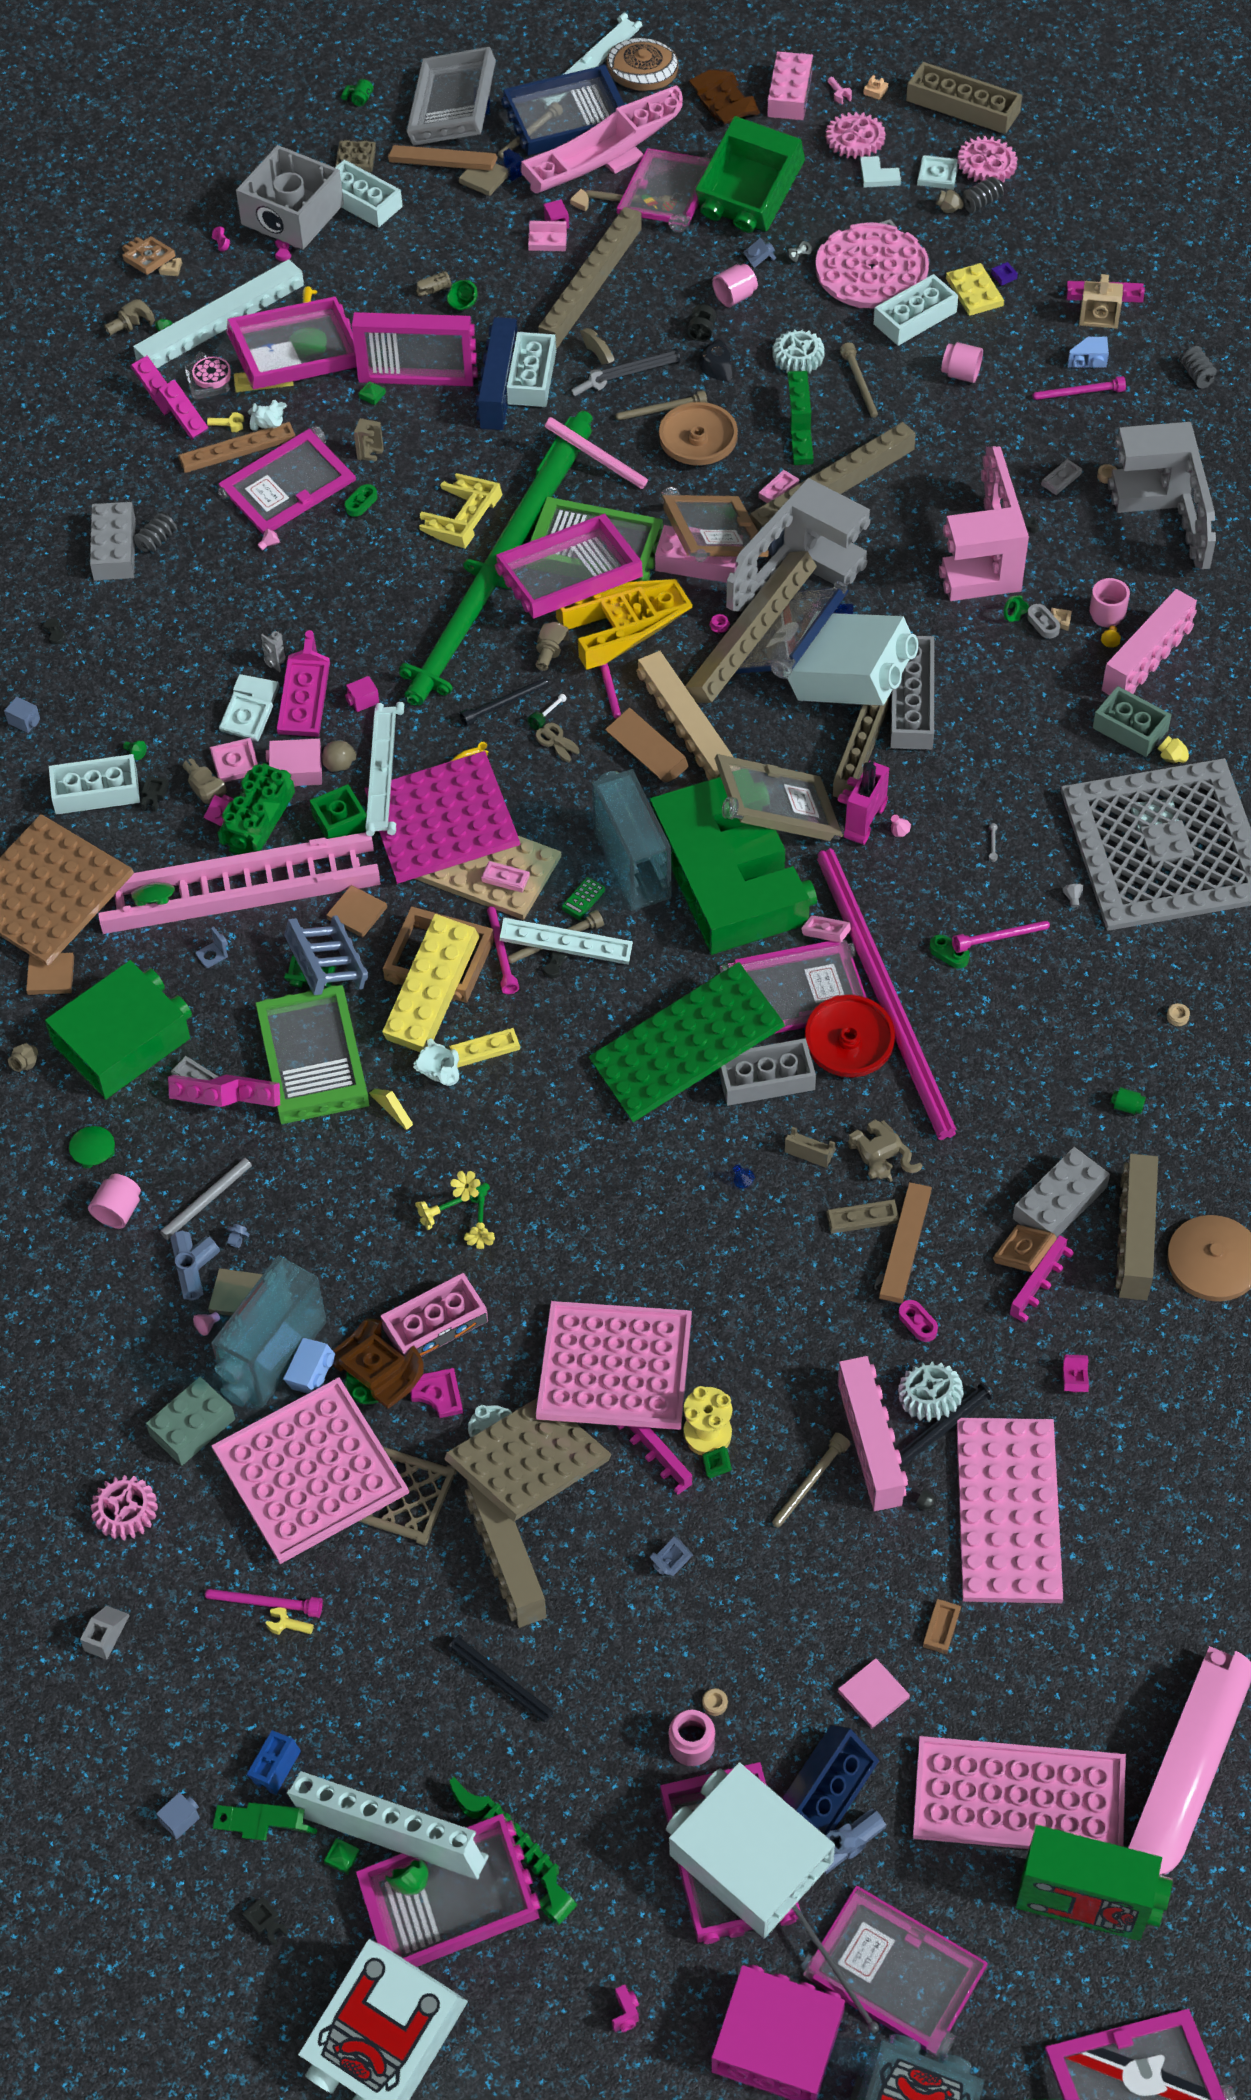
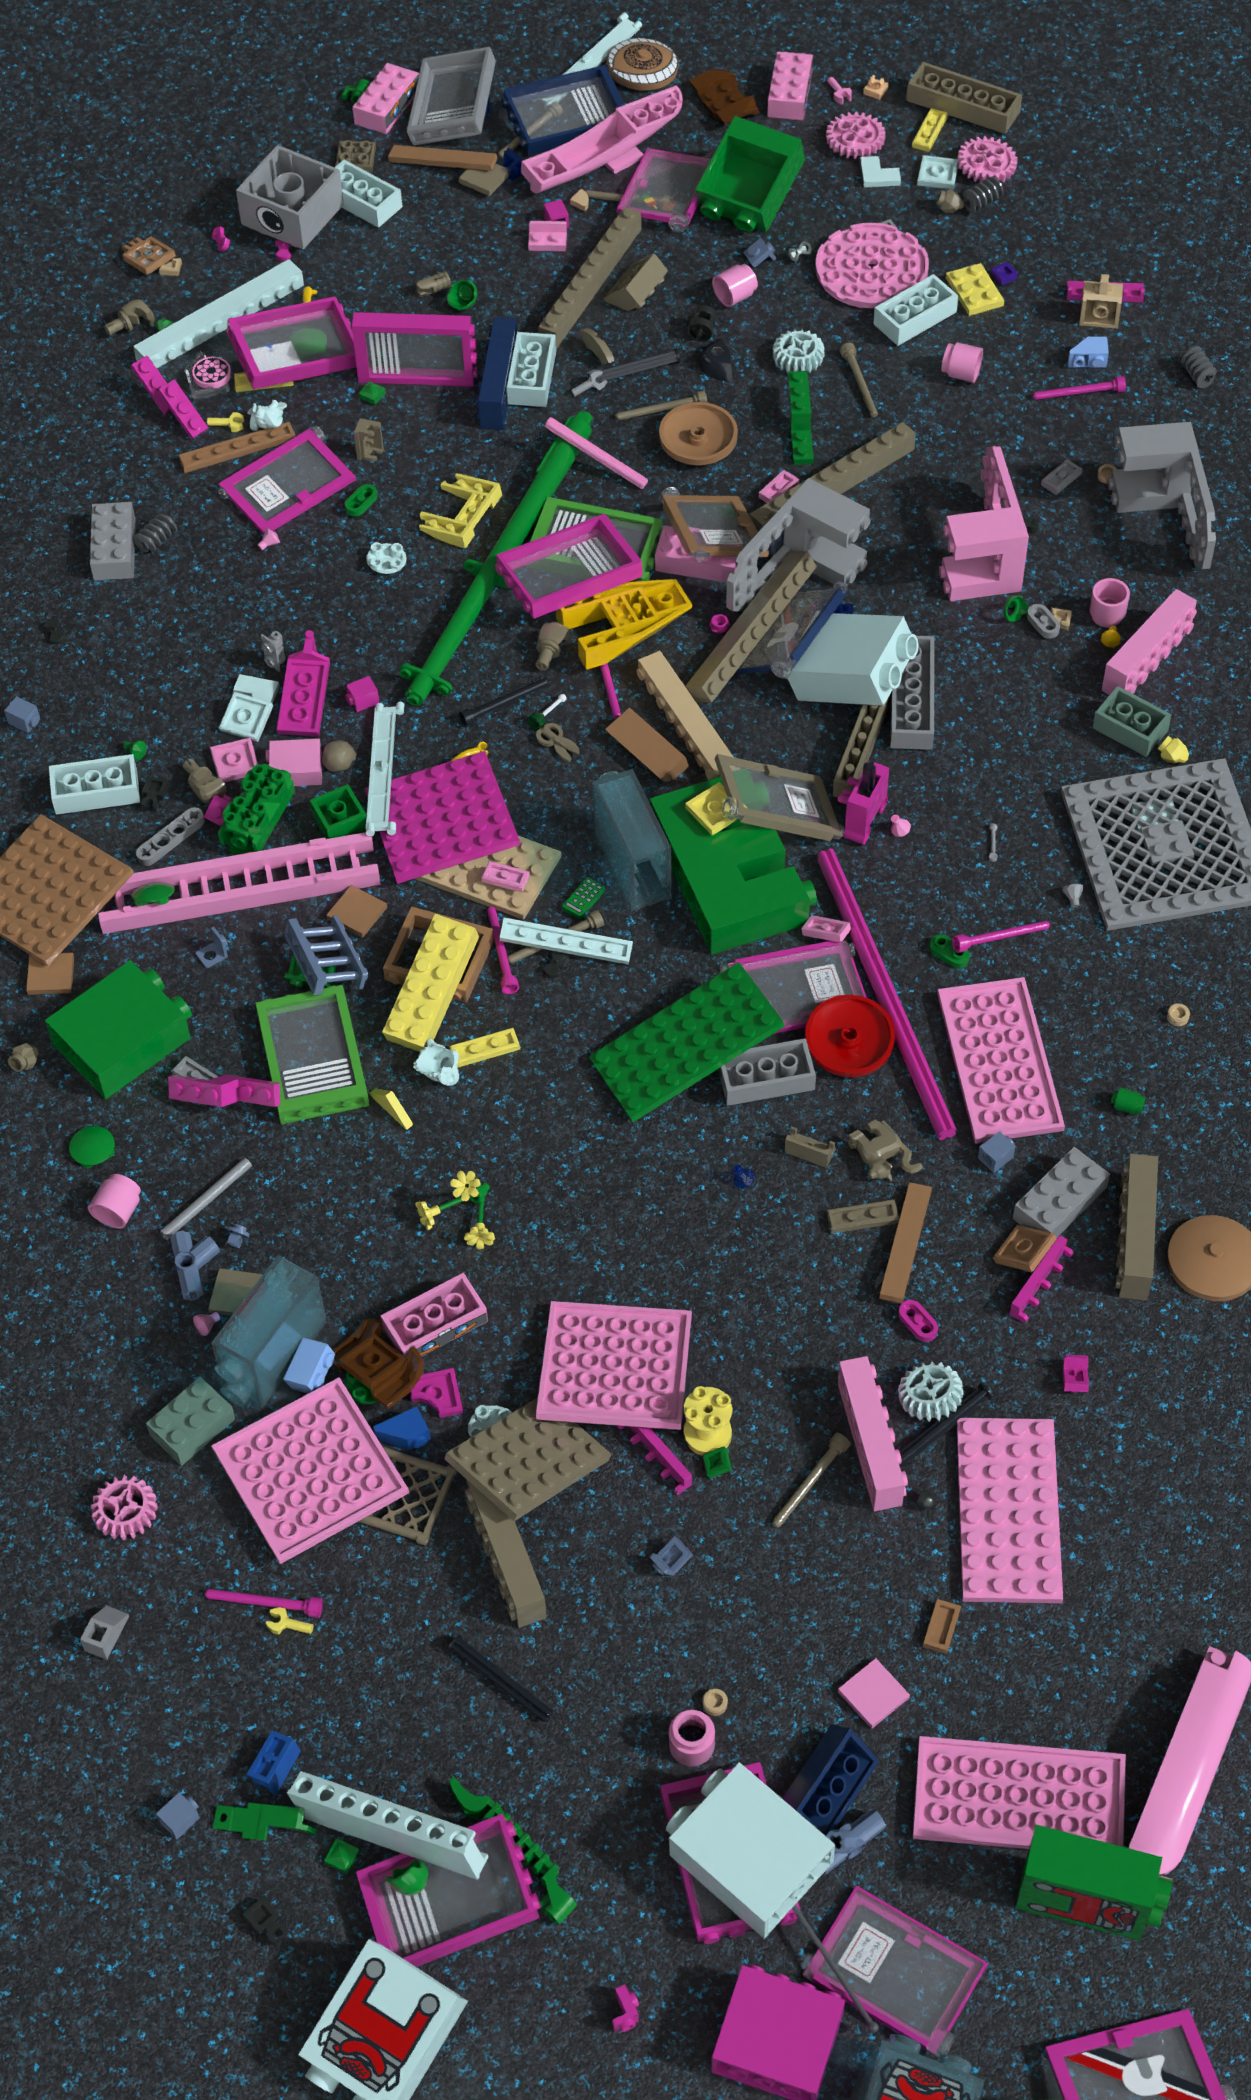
none -> light grey beam [136,807,205,866]
none -> bright pink brick [353,63,419,134]
none -> light aqua dish [366,542,407,574]
none -> blue slope [373,1407,431,1450]
none -> dark tan slope [603,253,668,311]
none -> light yellow plate [685,782,743,835]
none -> light yellow tile [912,108,948,152]
none -> bright pink plate [937,977,1065,1143]
none -> sand blue brick [978,1131,1015,1173]

